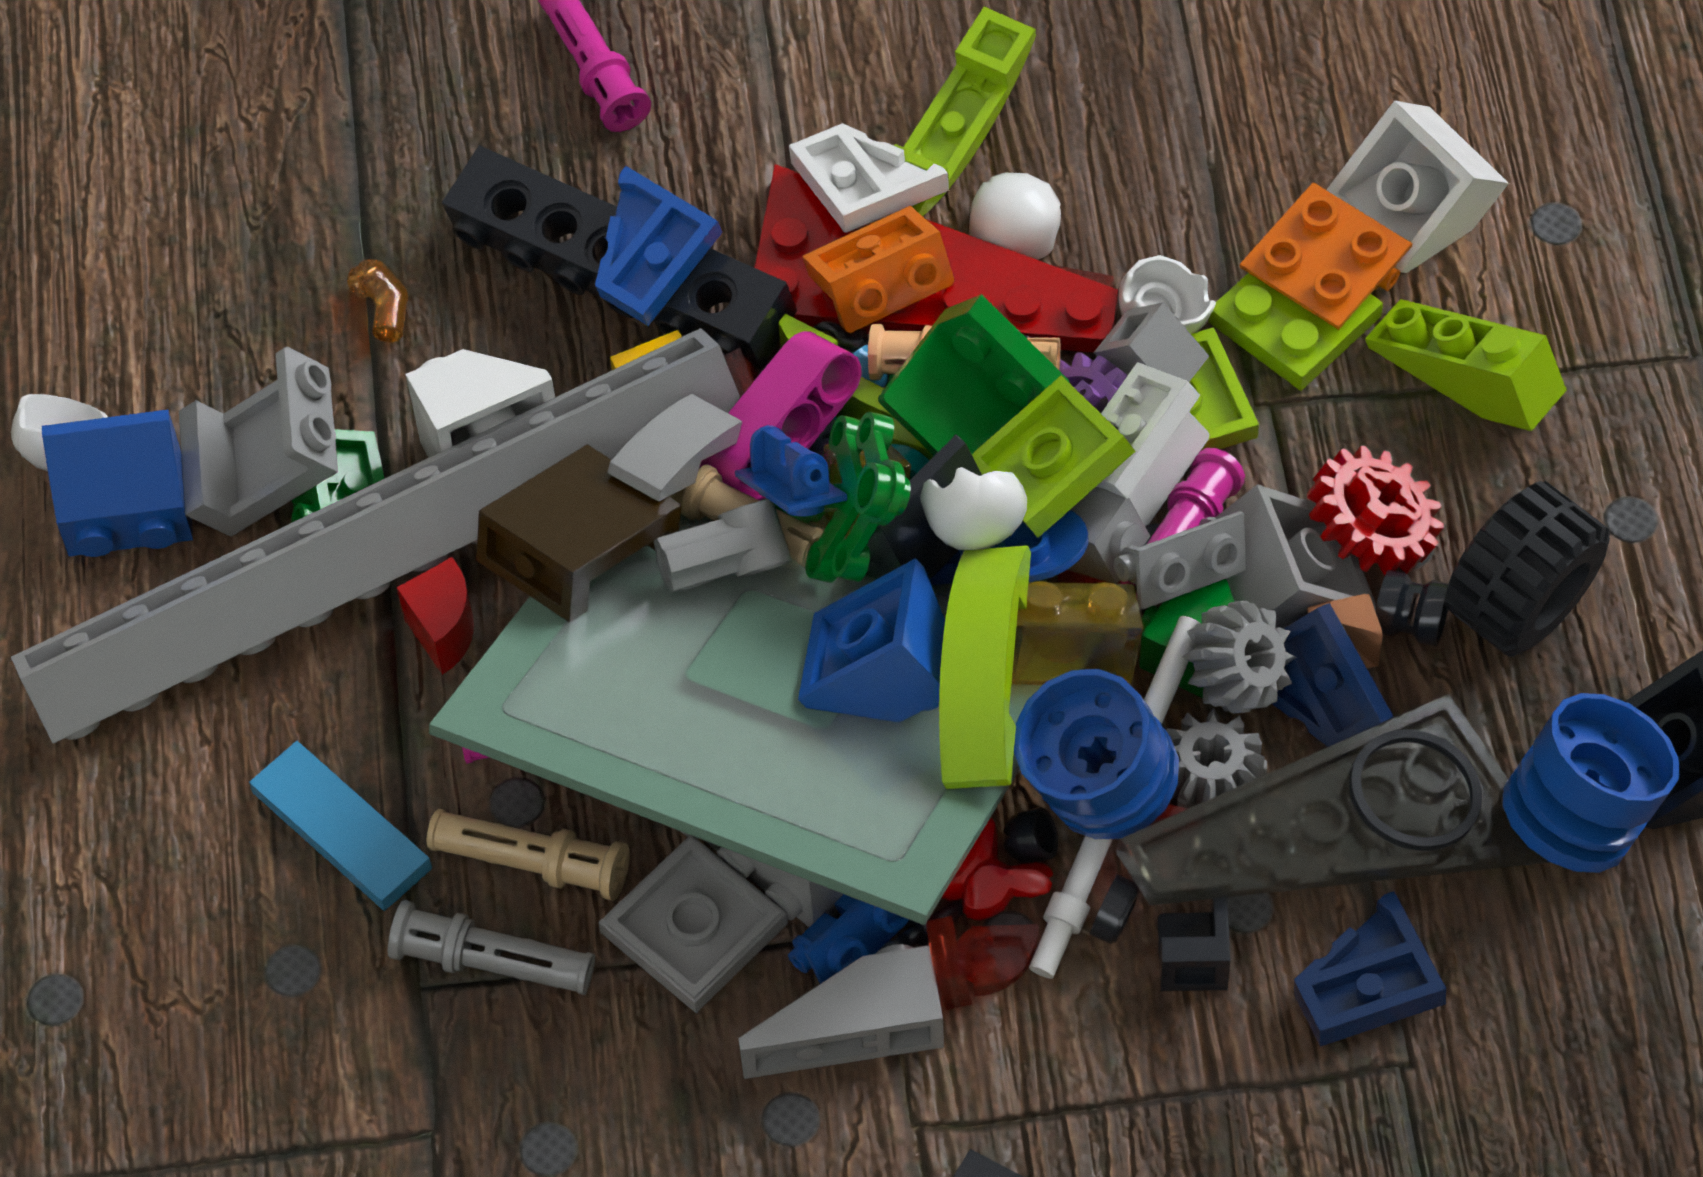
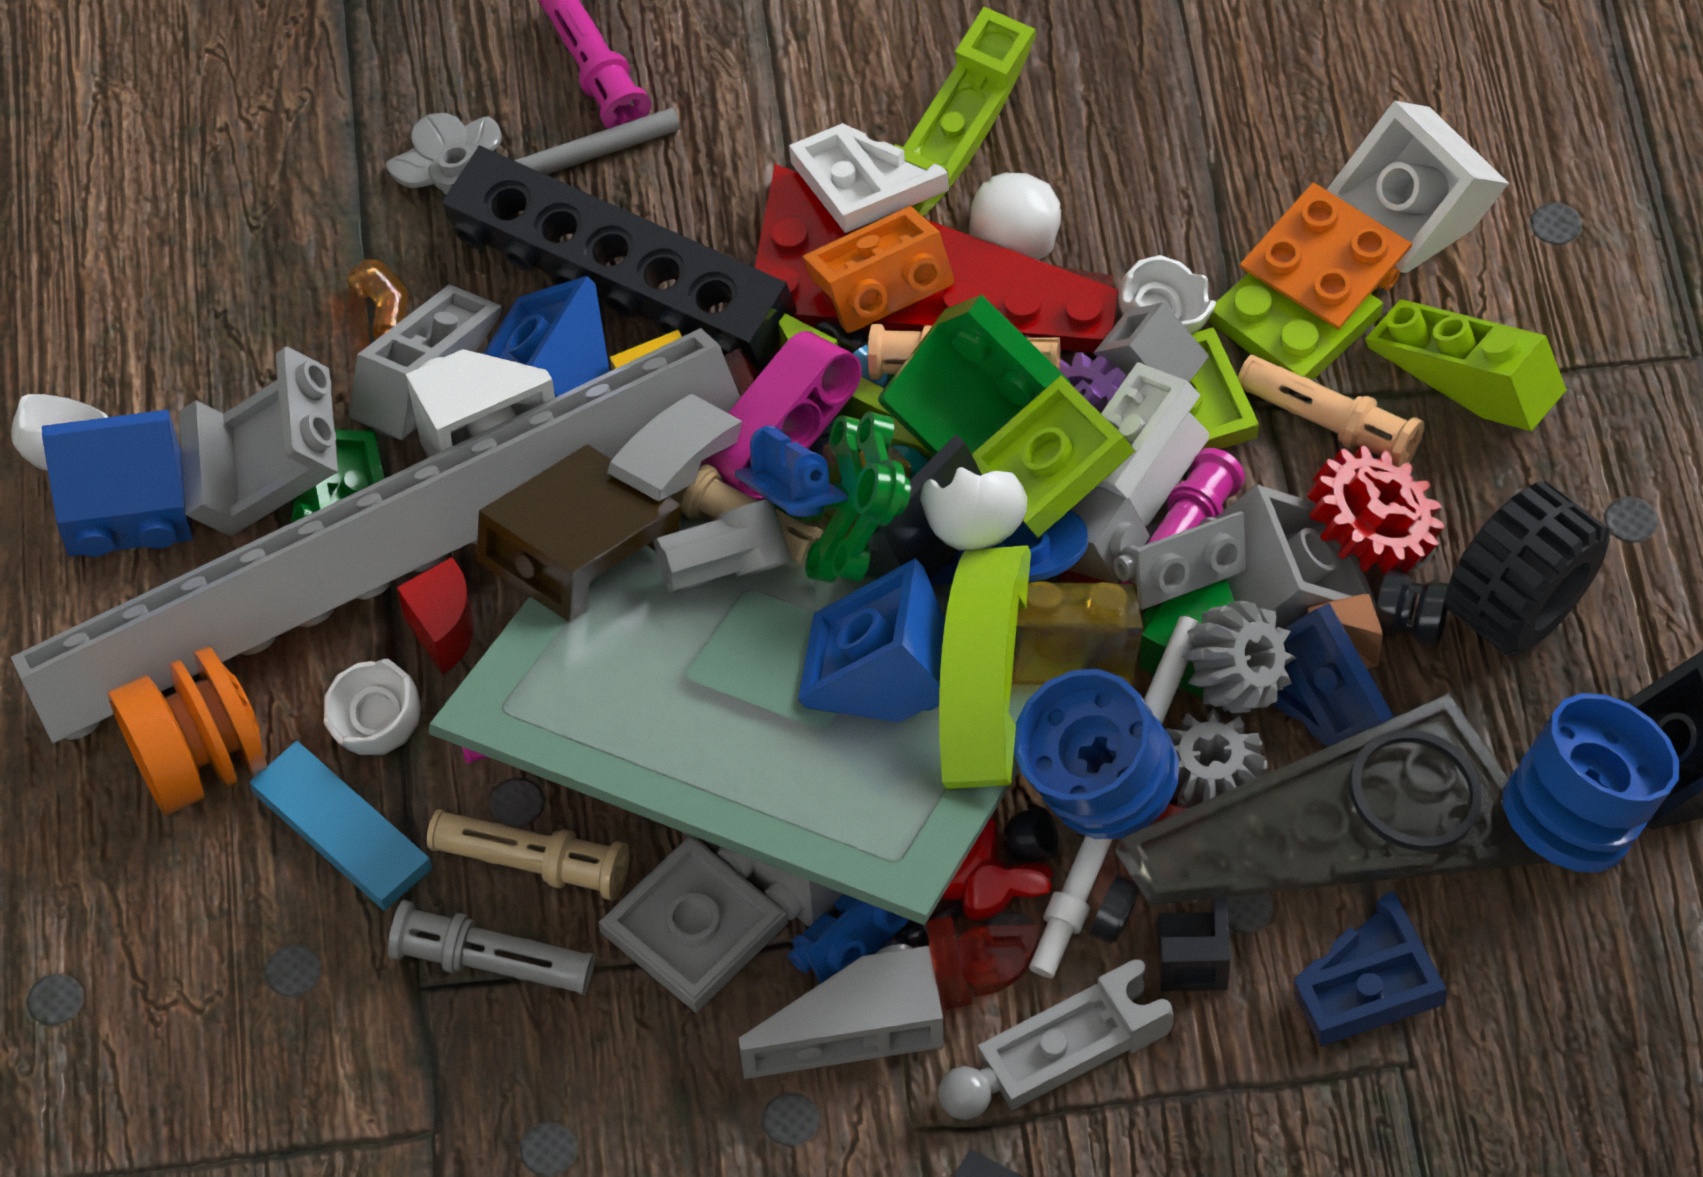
blue wing [595,166,723,326] -> none
none -> orange wheel [106,645,267,816]
none -> white hair [323,659,421,755]
none -> light grey slope [348,284,502,440]
none -> light grey plate [386,113,501,195]
none -> blue slope [483,276,609,397]
none -> light grey bar [514,107,680,175]
none -> light grey plate [938,960,1174,1121]
none -> light nougat pin [1238,355,1424,468]

